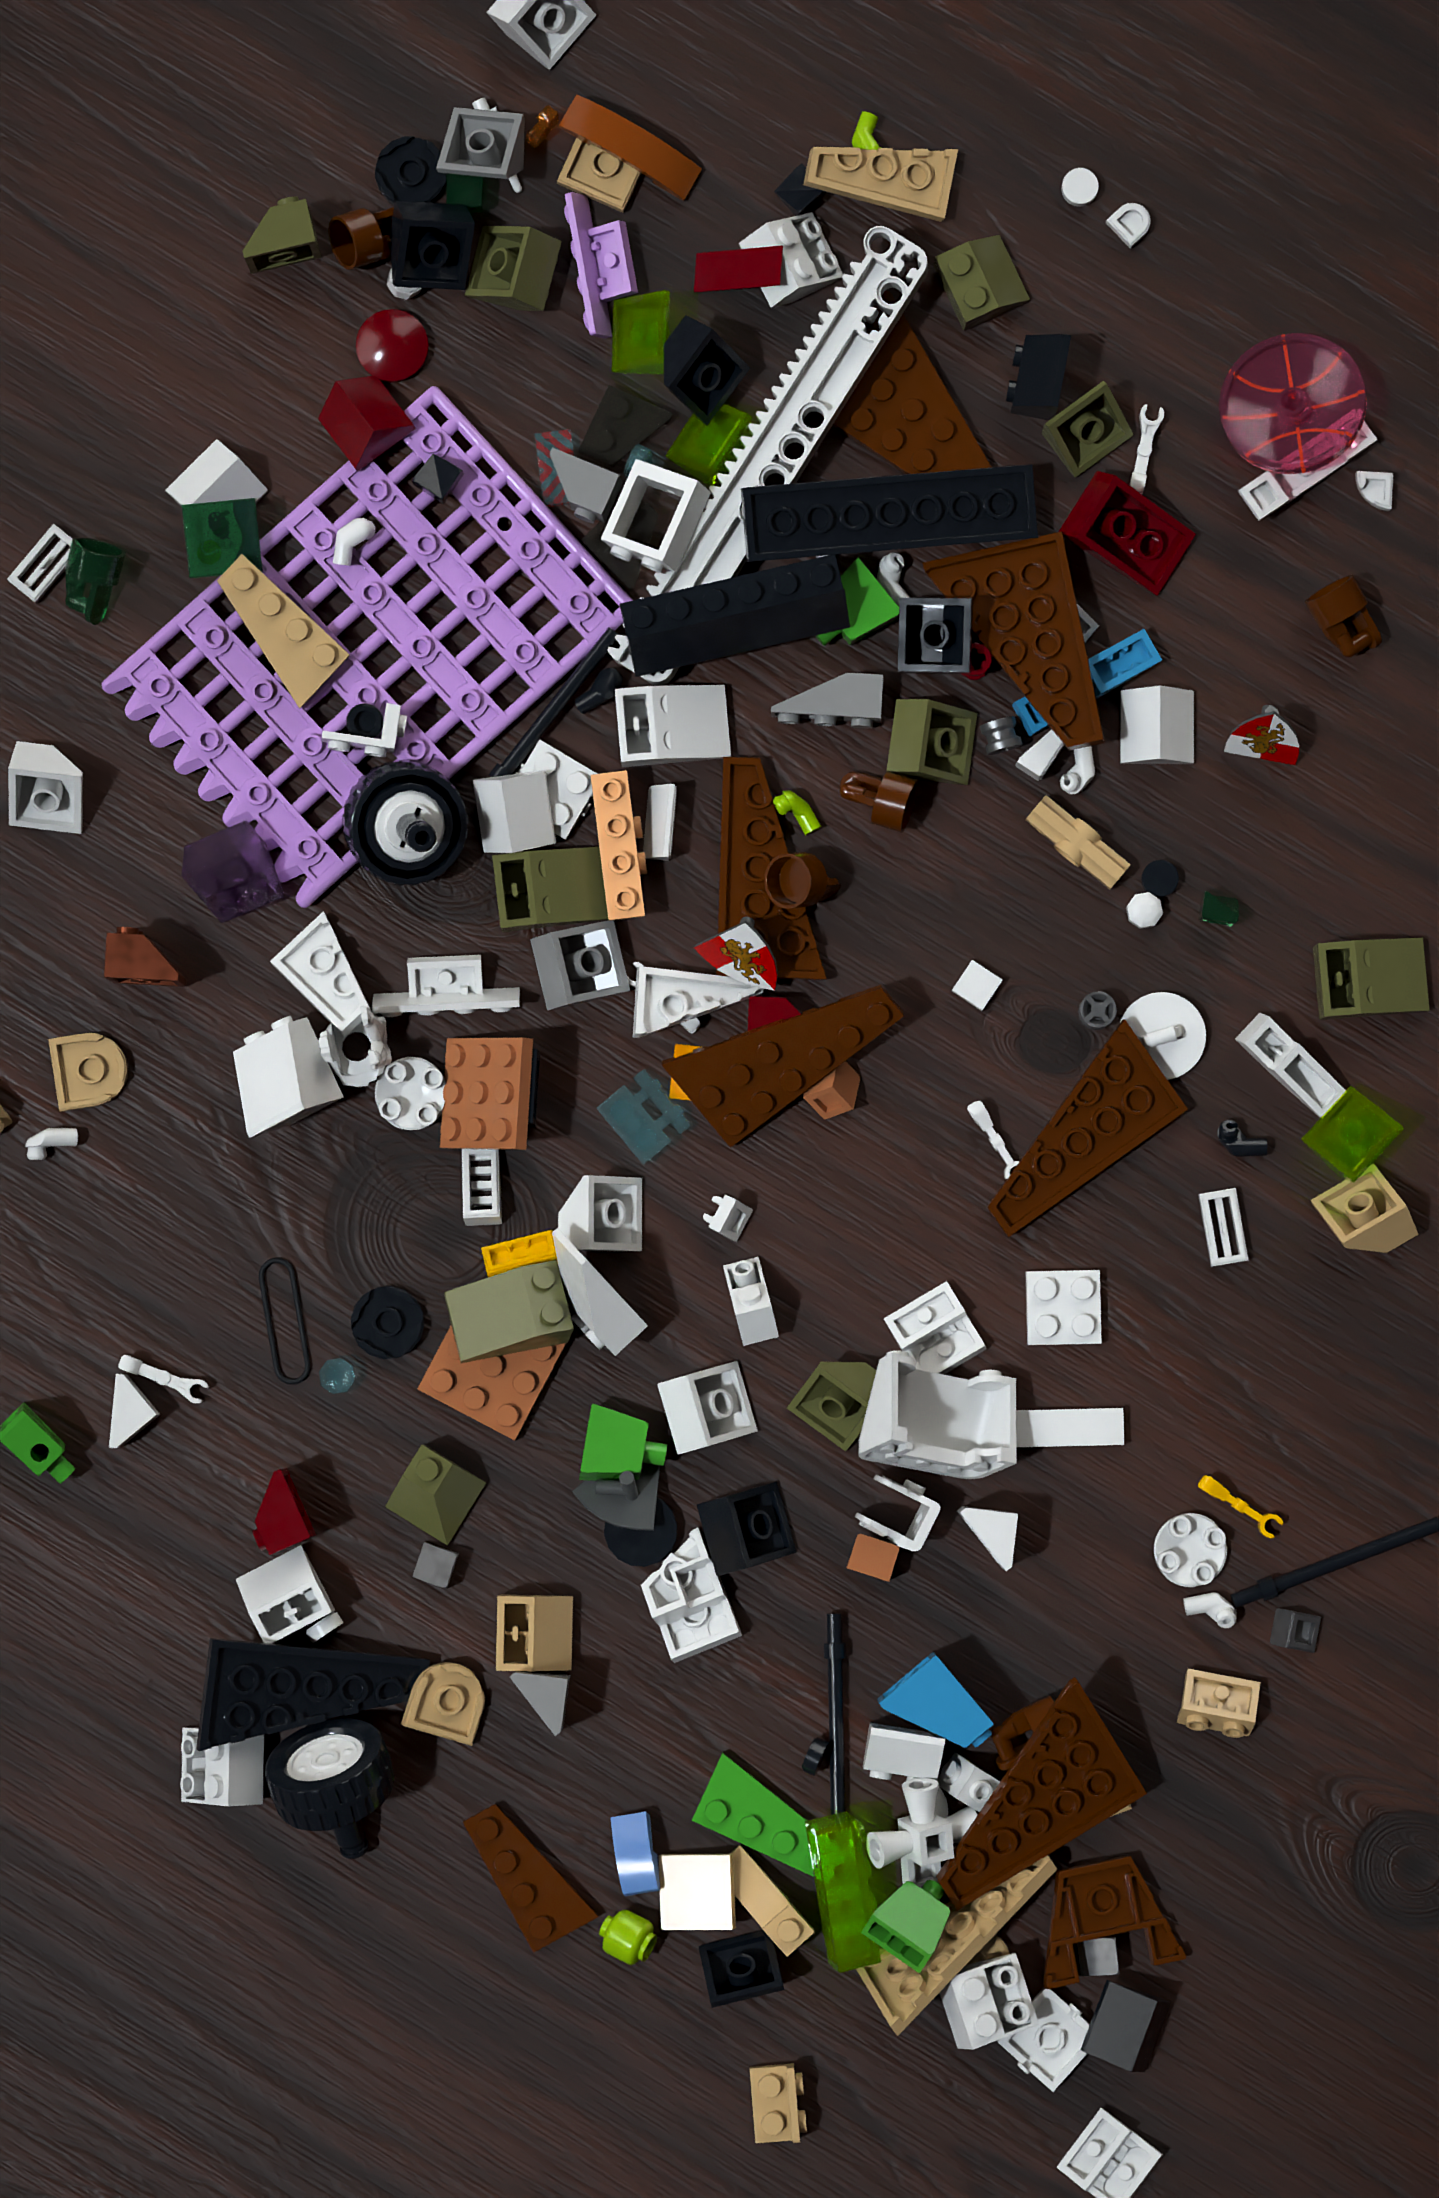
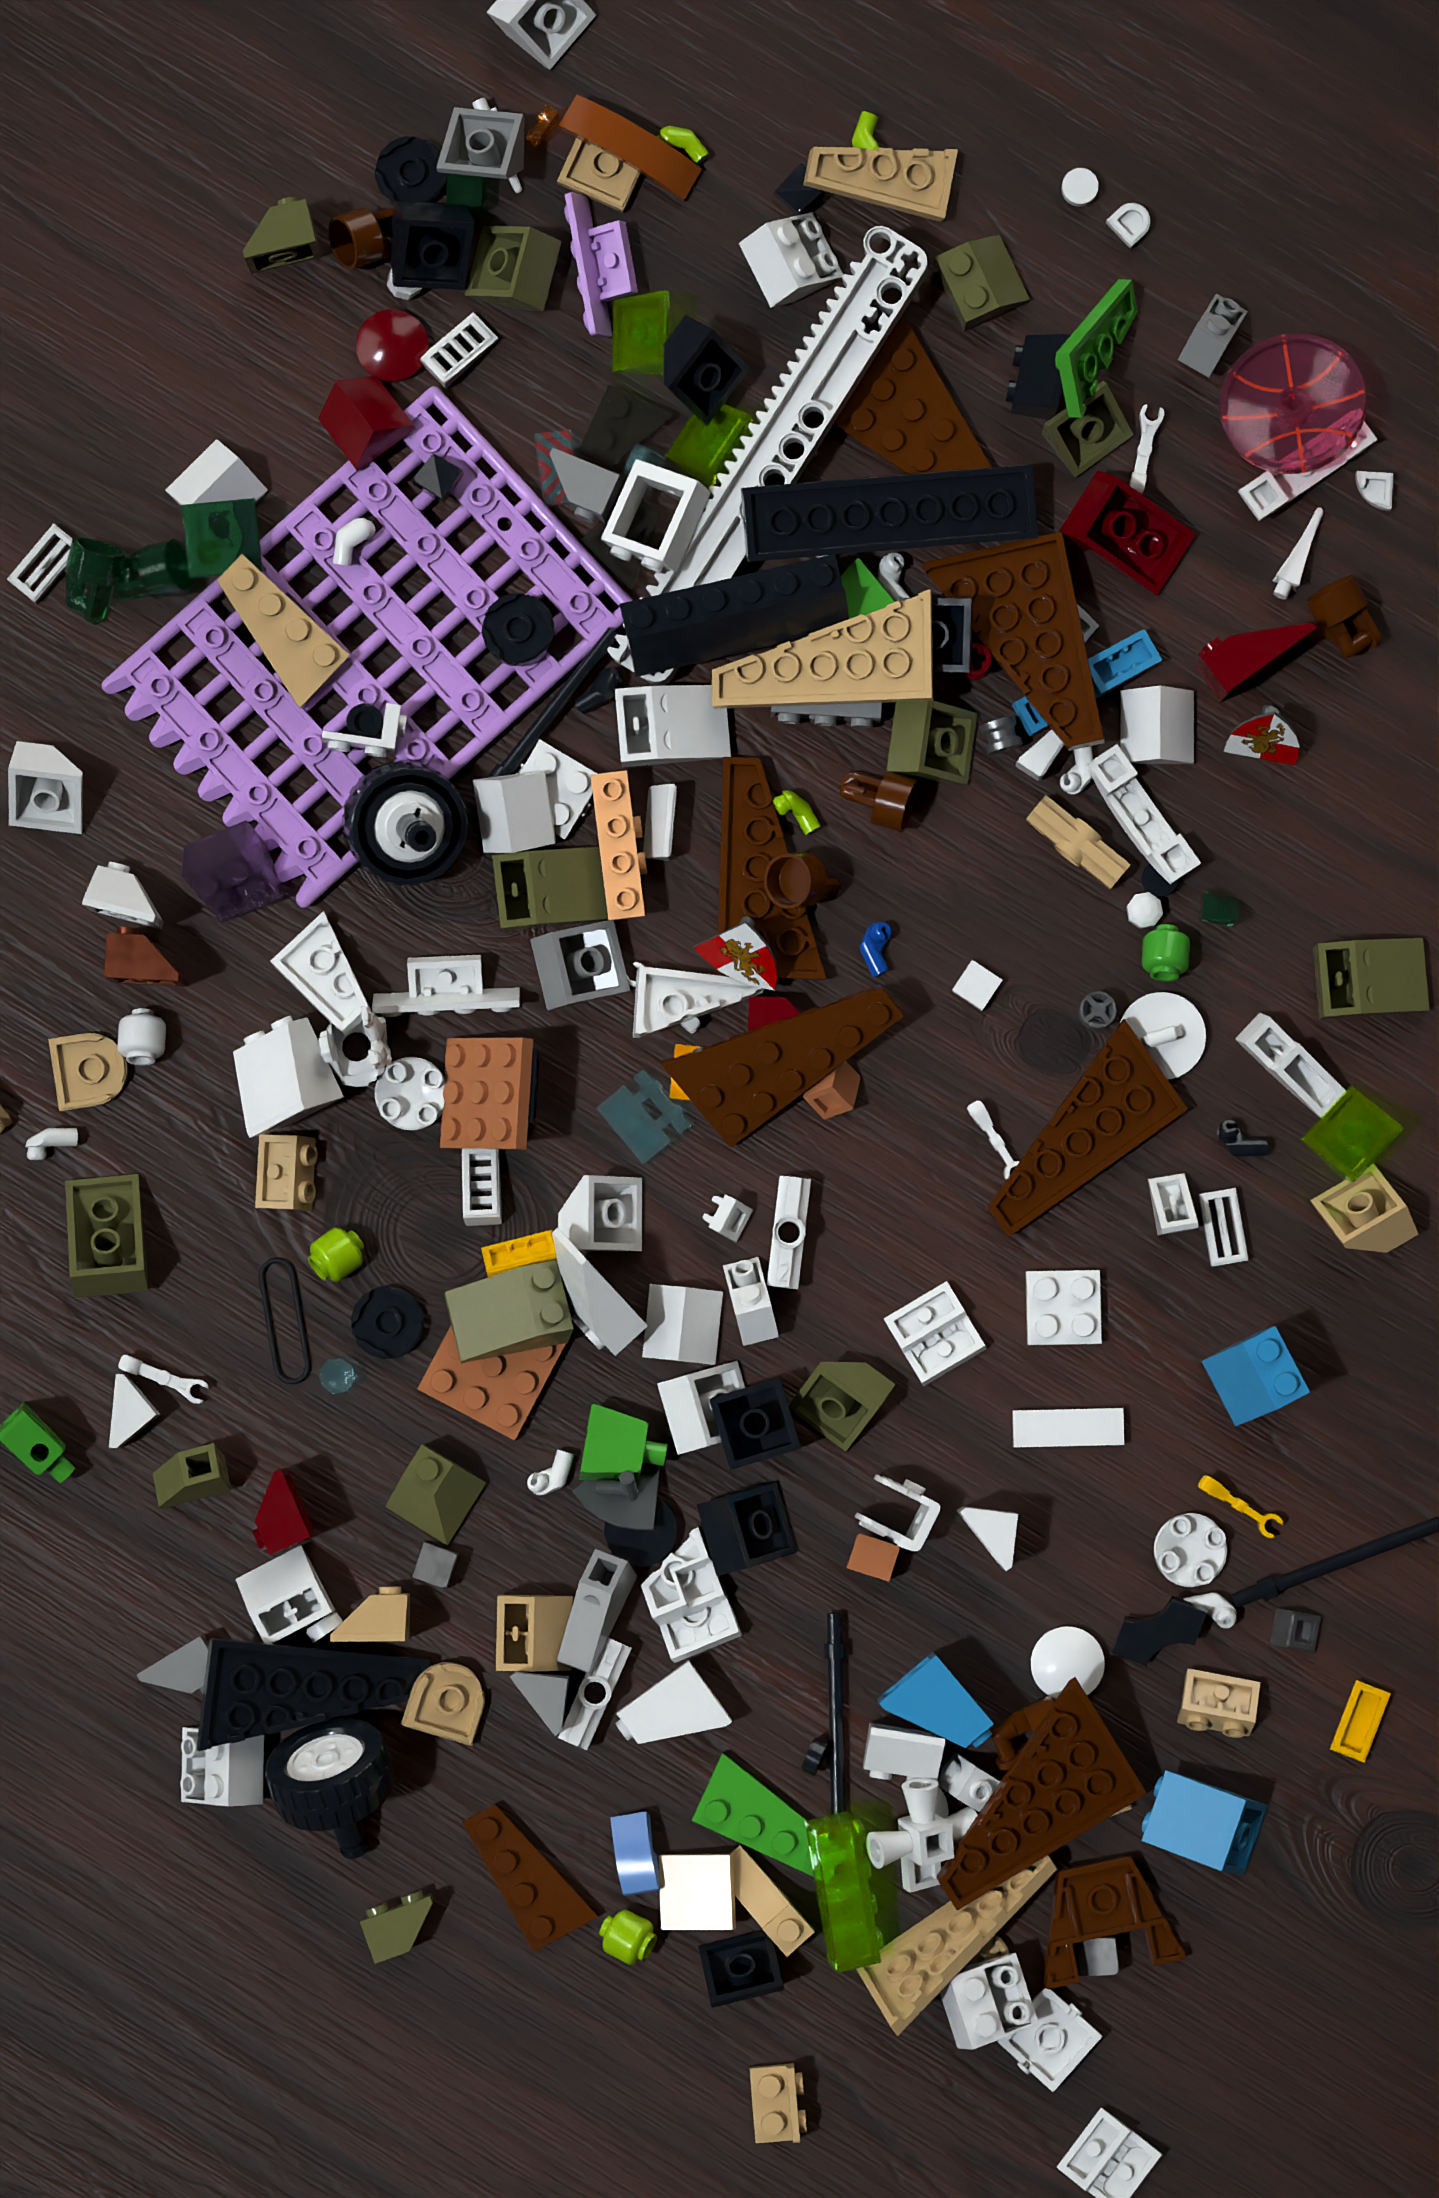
dark red sticker [694,245,783,293] -> none
white windscreen [859,1351,1017,1479] -> none
bright green torso [861,1880,950,1974] -> none
black slope [1081,1980,1171,2072] -> none
none -> olive slope [65,1174,148,1298]
none -> white slope [82,862,164,929]
none -> clear green piece [113,539,194,600]
none -> white head [117,1008,166,1065]
none -> light grey slope [137,1634,209,1694]
none -> olive slope [153,1443,231,1509]
none -> tan bracket [255,1135,318,1211]
none -> lime head [308,1227,364,1282]
none -> tan slope [330,1586,410,1642]
none -> olive slope [360,1890,434,1964]
none -> white slope [420,312,499,389]
none -> black tile [481,593,555,667]
none -> white arm [527,1449,574,1495]
none -> light grey slope [557,1549,637,1675]
none -> white piece [558,1638,632,1750]
none -> white slope [615,1660,732,1744]
none -> white slope [642,1284,723,1365]
none -> lime arm [656,126,710,165]
none -> black slope [709,1377,801,1470]
none -> tan wing [712,589,933,709]
none -> white piece [766,1176,811,1289]
none -> blue arm [859,921,892,978]
none -> white dish [1031,1626,1105,1699]
none -> bright green wing [1055,279,1138,418]
none -> white slope [1086,744,1201,884]
none -> black tile [1112,1596,1207,1666]
none -> bright green head [1141,924,1190,981]
none -> dark azure slope [1141,1770,1268,1875]
none -> white slope [1148,1173,1198,1235]
none -> light grey slope [1177,294,1248,377]
none -> dark red slope [1194,622,1316,702]
none -> dark azure slope [1201,1326,1310,1426]
none -> white piece [1272,507,1324,600]
none -> yellow tile [1330,1680,1391,1763]

